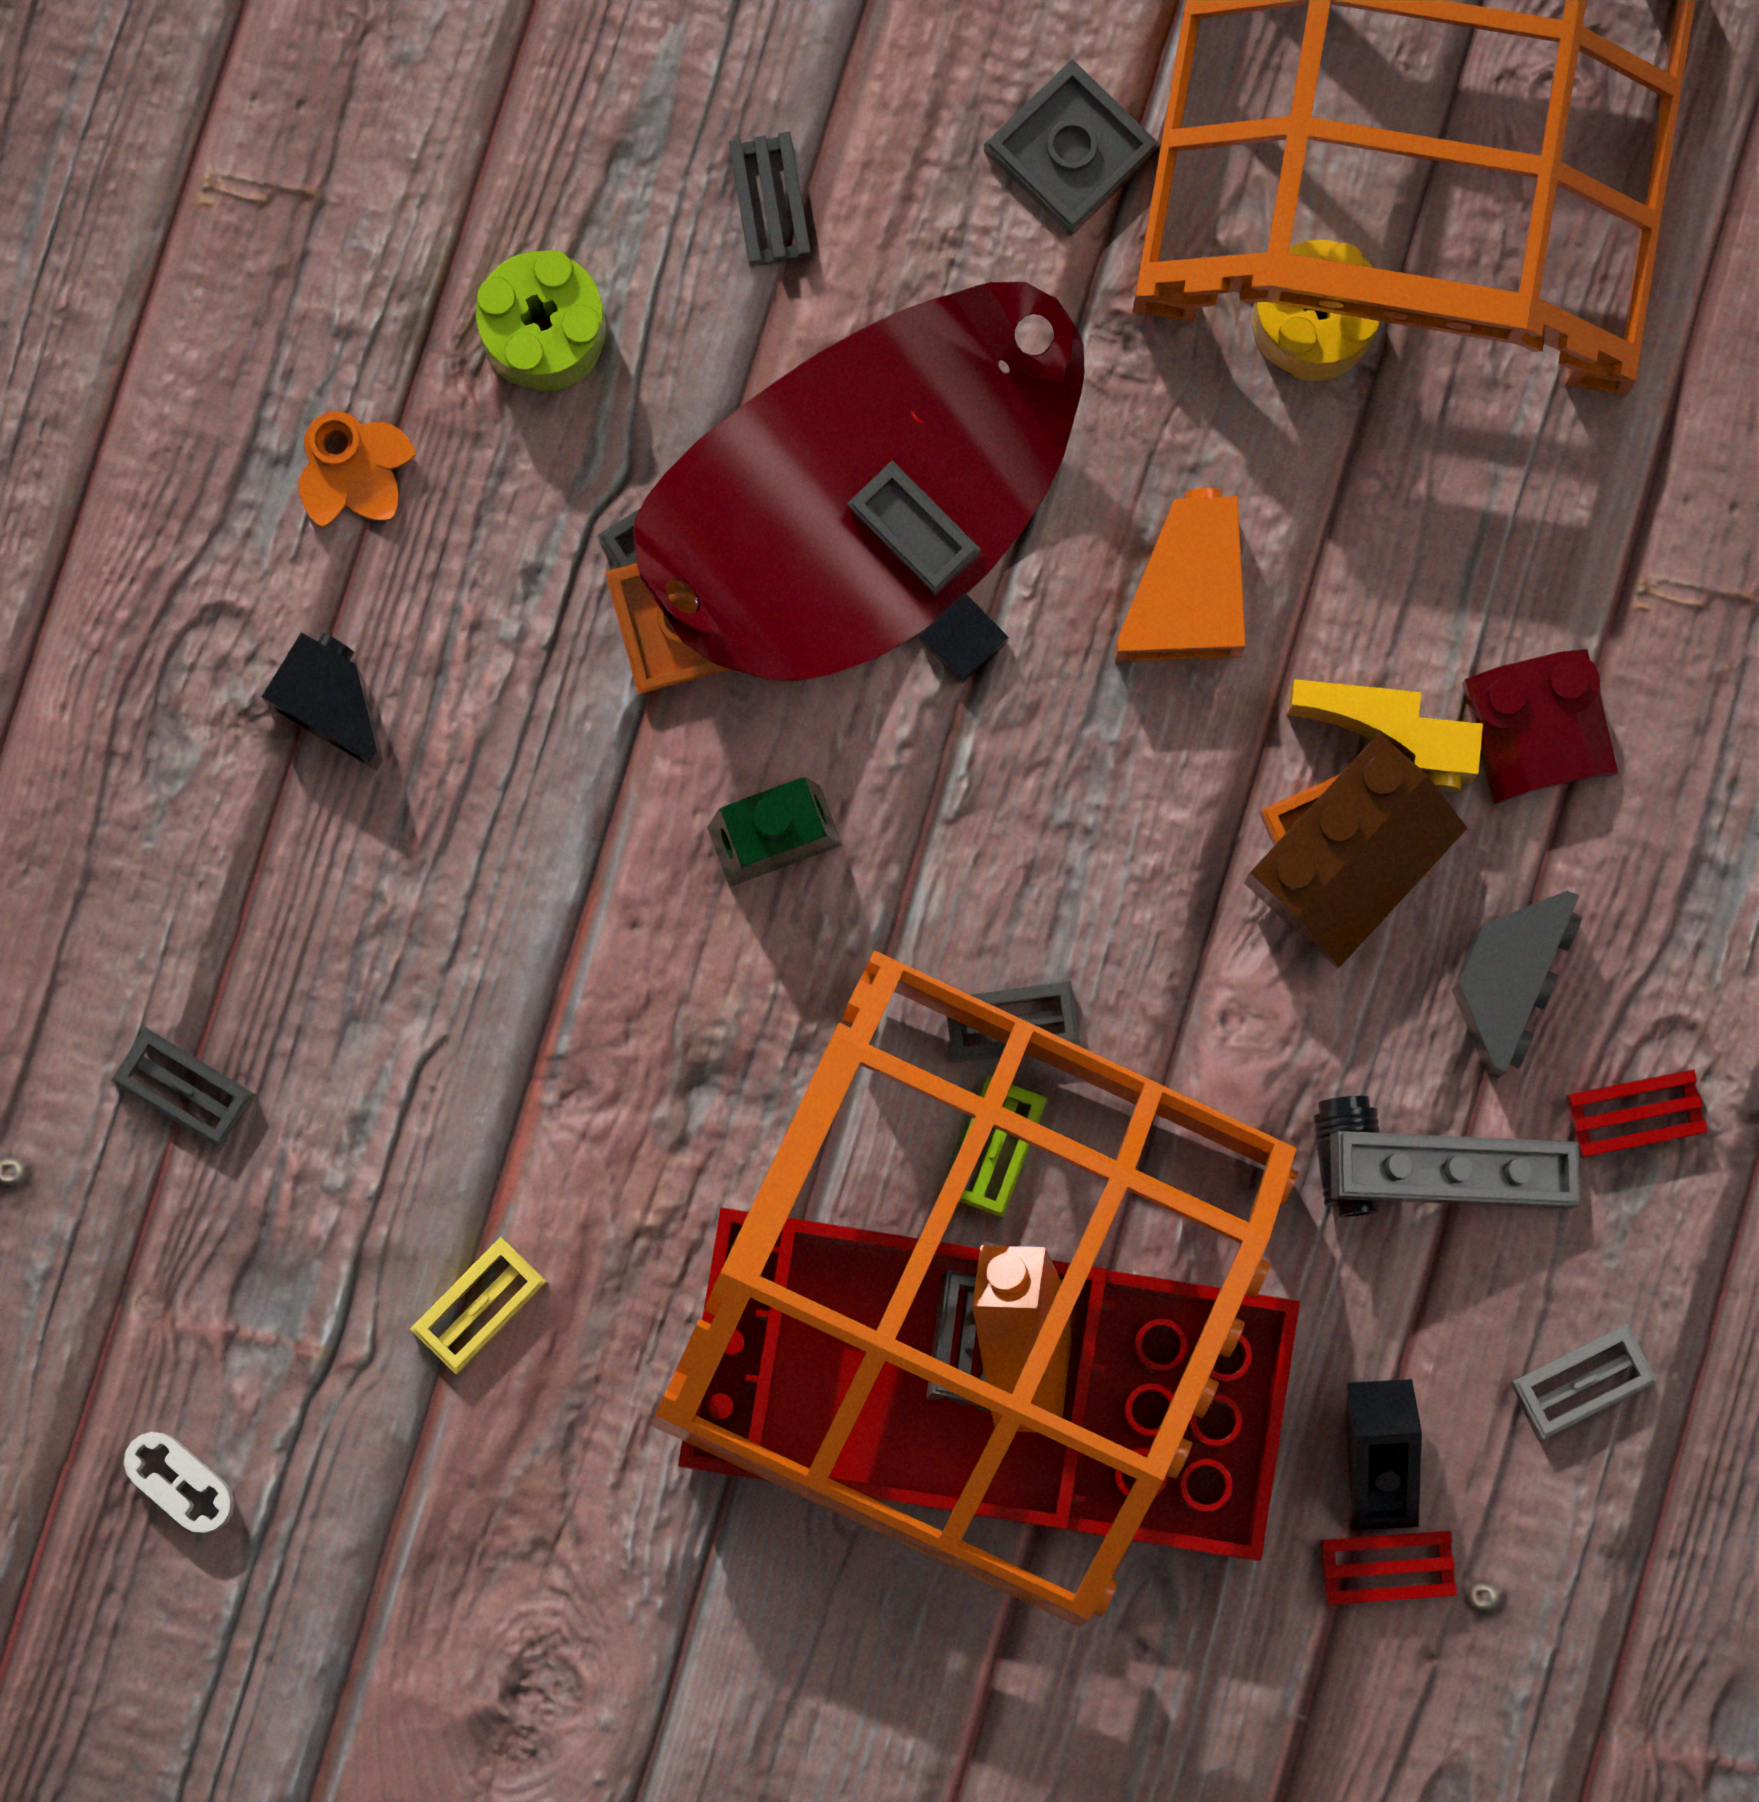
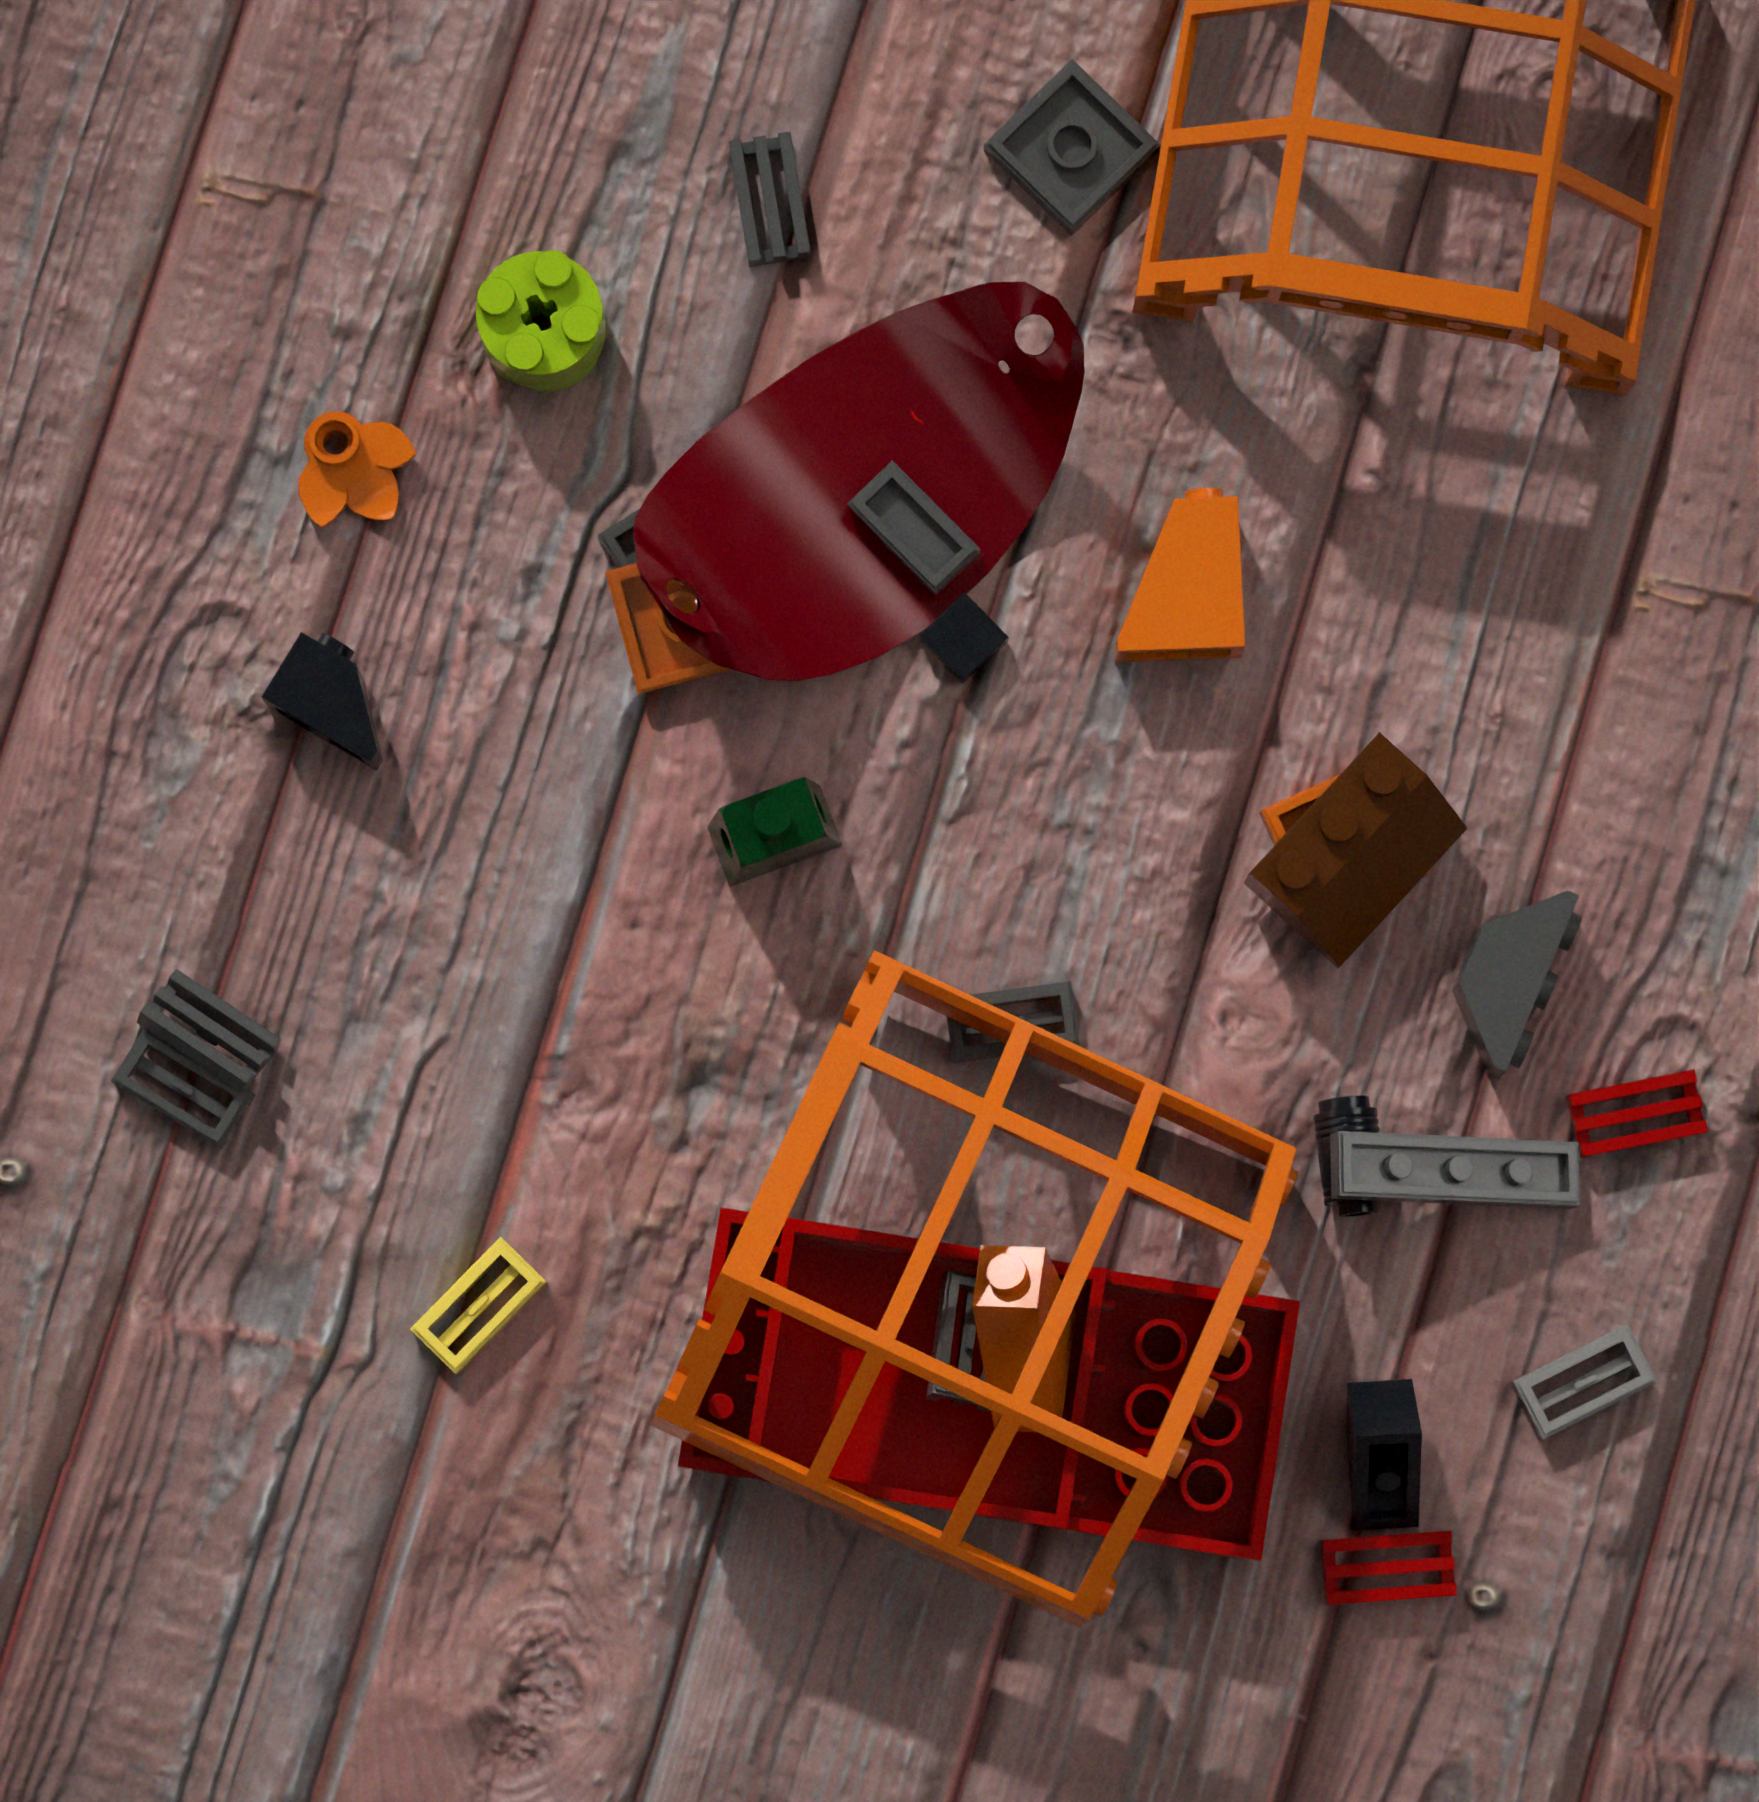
white beam [124,1432,235,1533] -> none
lime tile [959,1076,1048,1219] -> none
yellow brick [1251,240,1380,381] -> none
yellow slope [1287,679,1483,792] -> none
dark red slope [1462,649,1618,804] -> none
none -> dark grey tile [137,969,281,1093]

